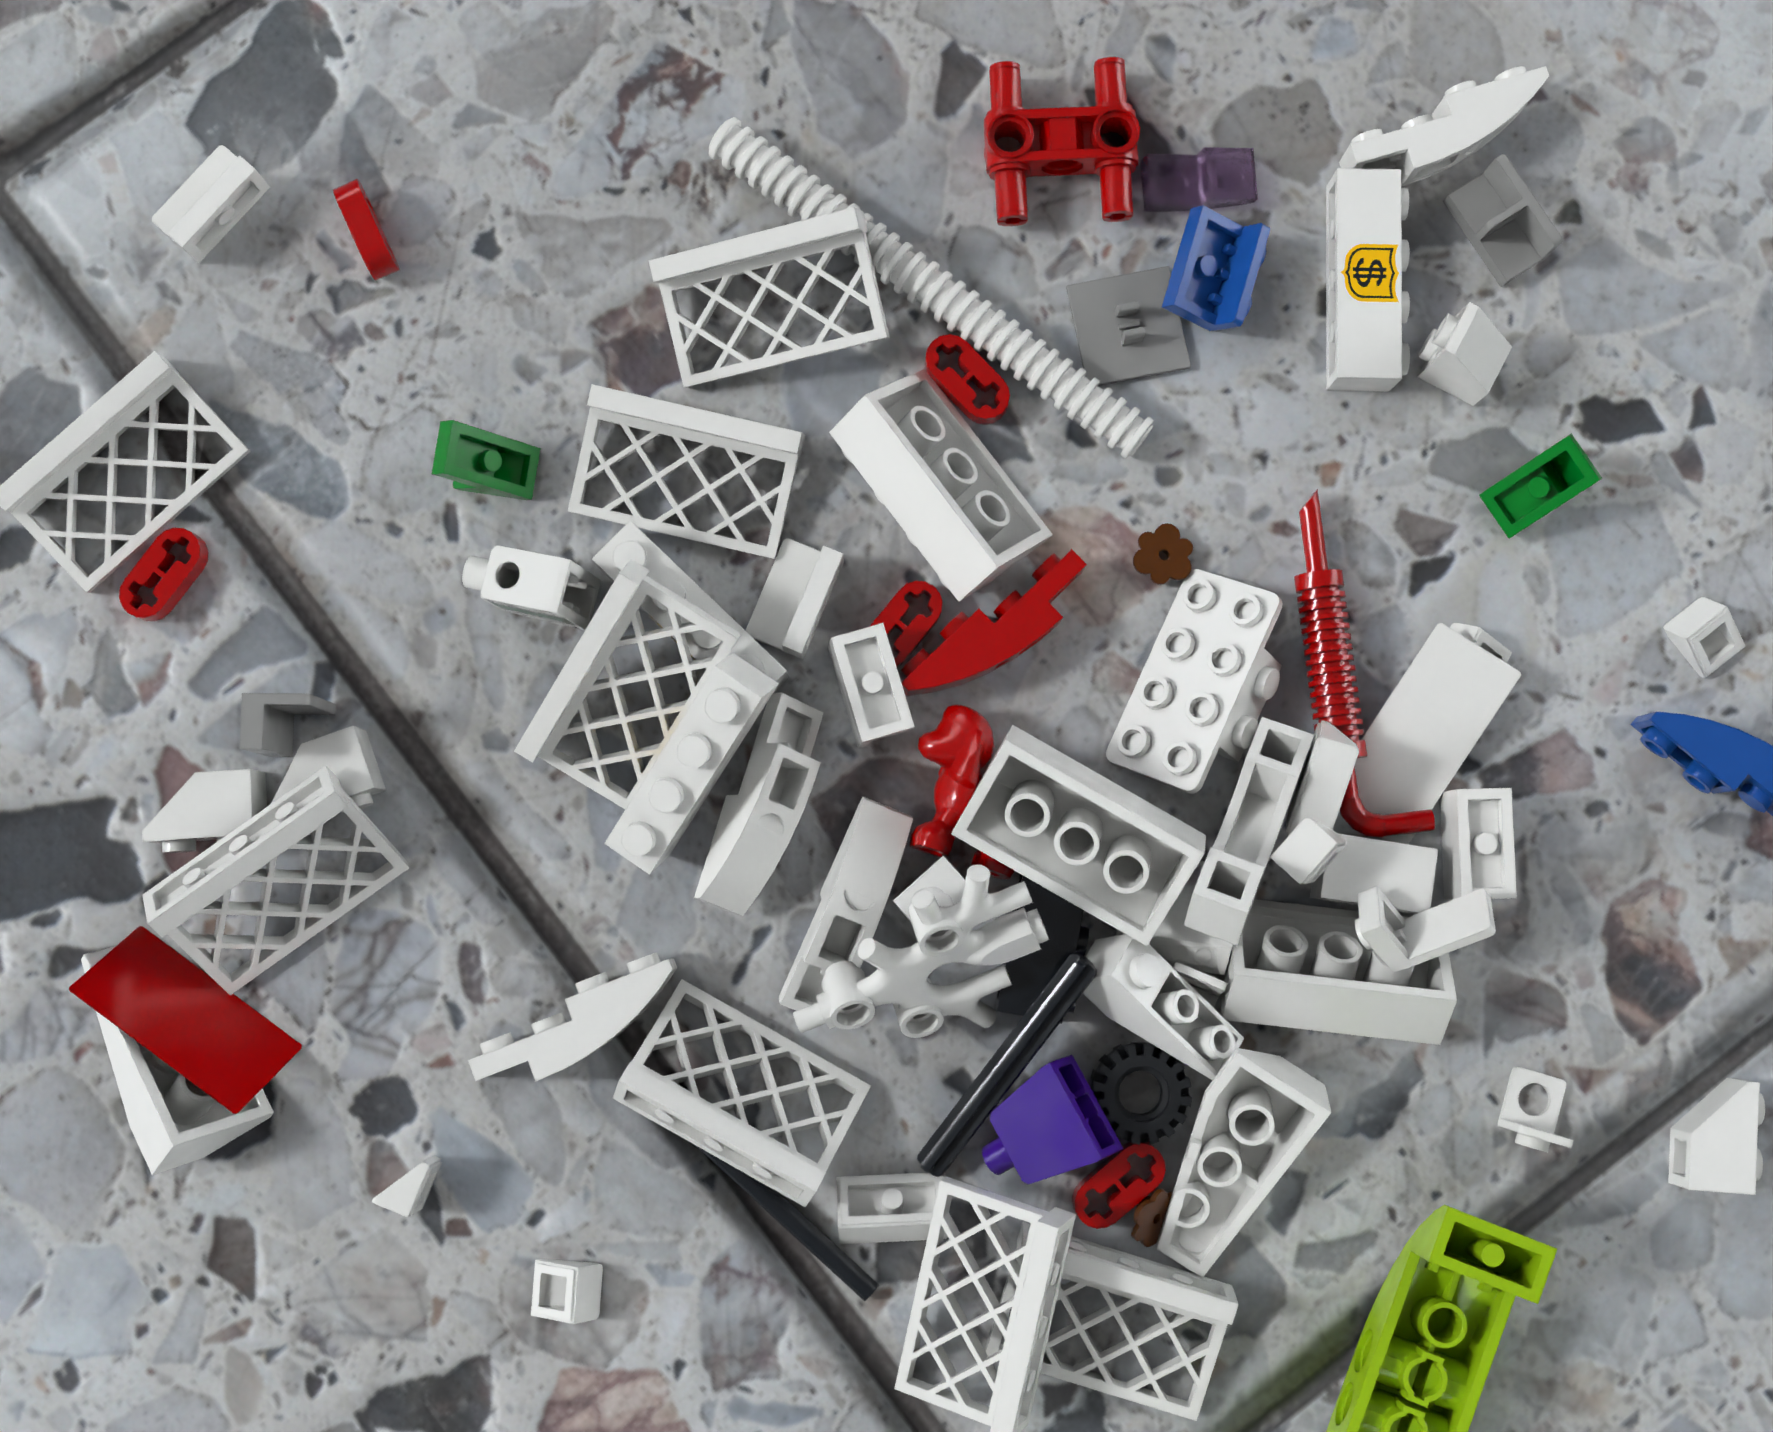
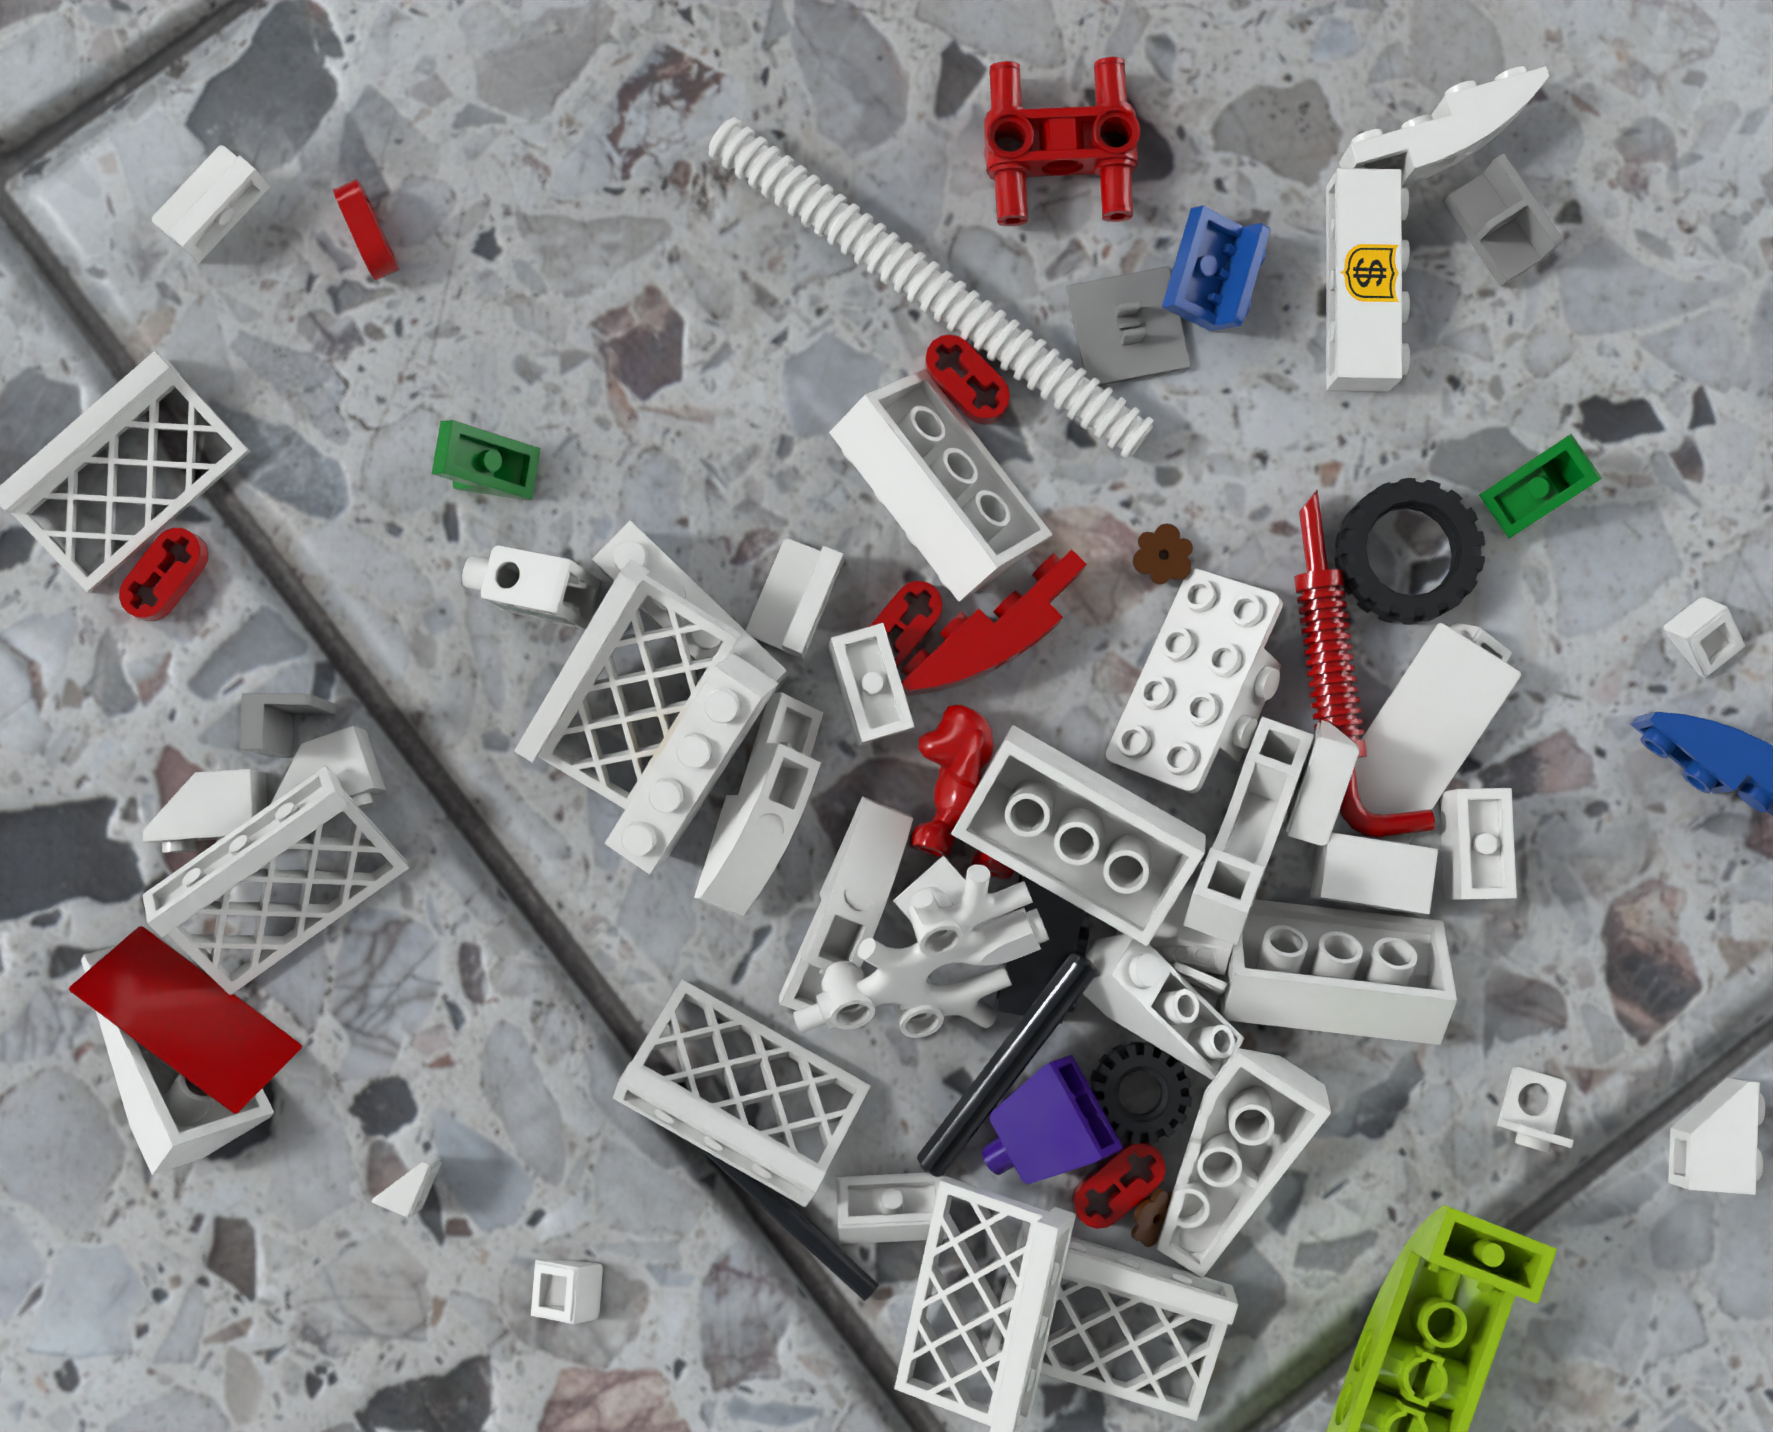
white slope [468,952,677,1082] -> none
white fence [568,384,806,559] -> none
white fence [649,207,890,388] -> none
clear purple slope [1140,147,1258,212] -> none
white slope [1270,818,1347,885] -> none
white bracket [1354,886,1496,973] -> none
white slope [1417,302,1512,406] -> none
none -> black tyre [1334,478,1485,625]

